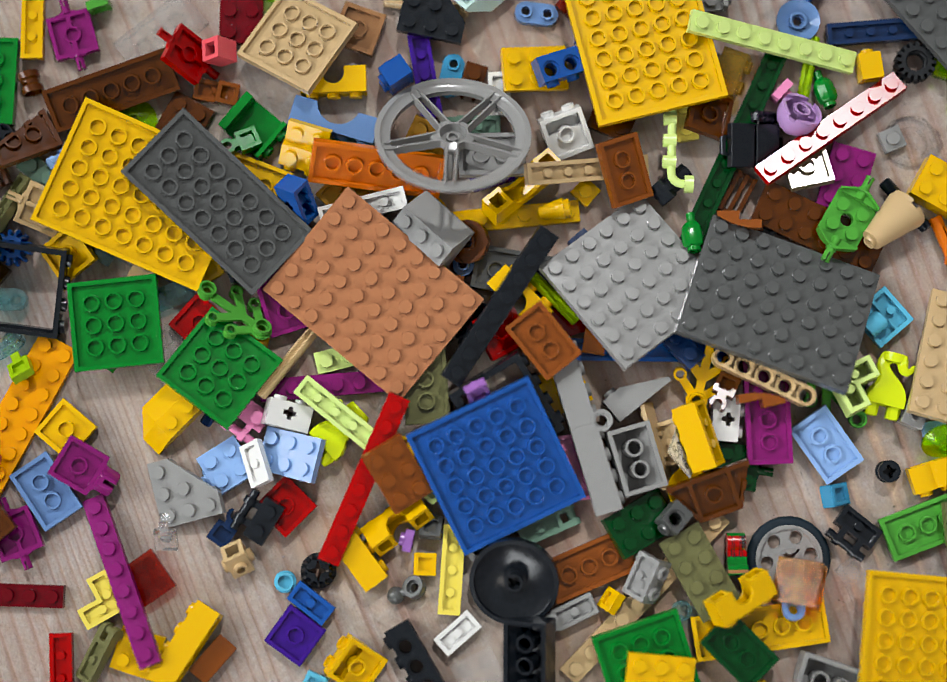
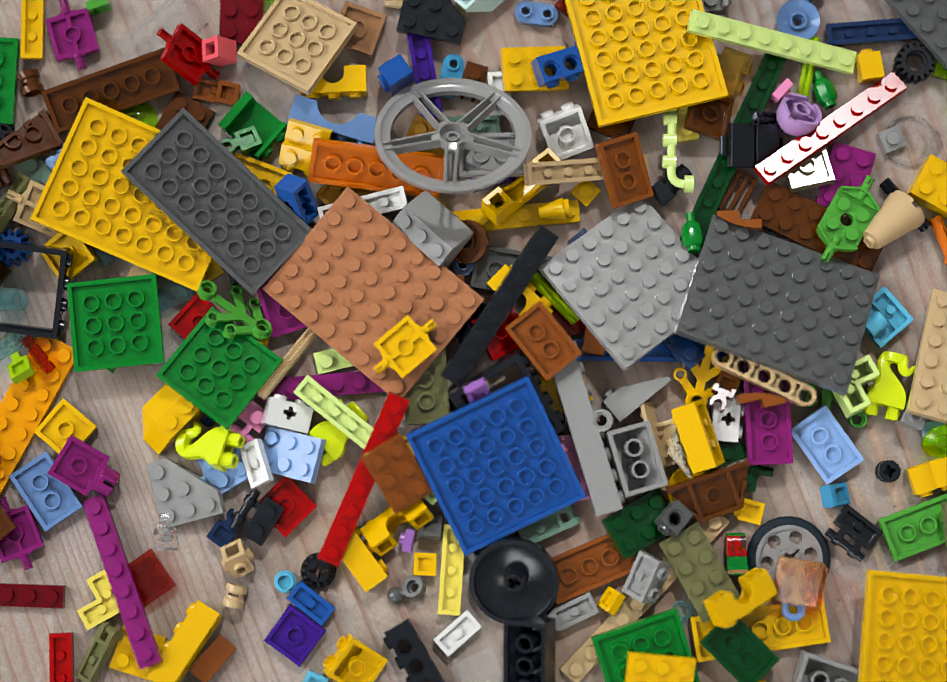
none -> clear red axle [21,335,56,374]
none -> neon yellow hips [176,421,246,472]
none -> tan wheel [222,582,249,609]
none -> yellow plate [373,315,438,378]
none -> yellow slope [733,498,766,526]

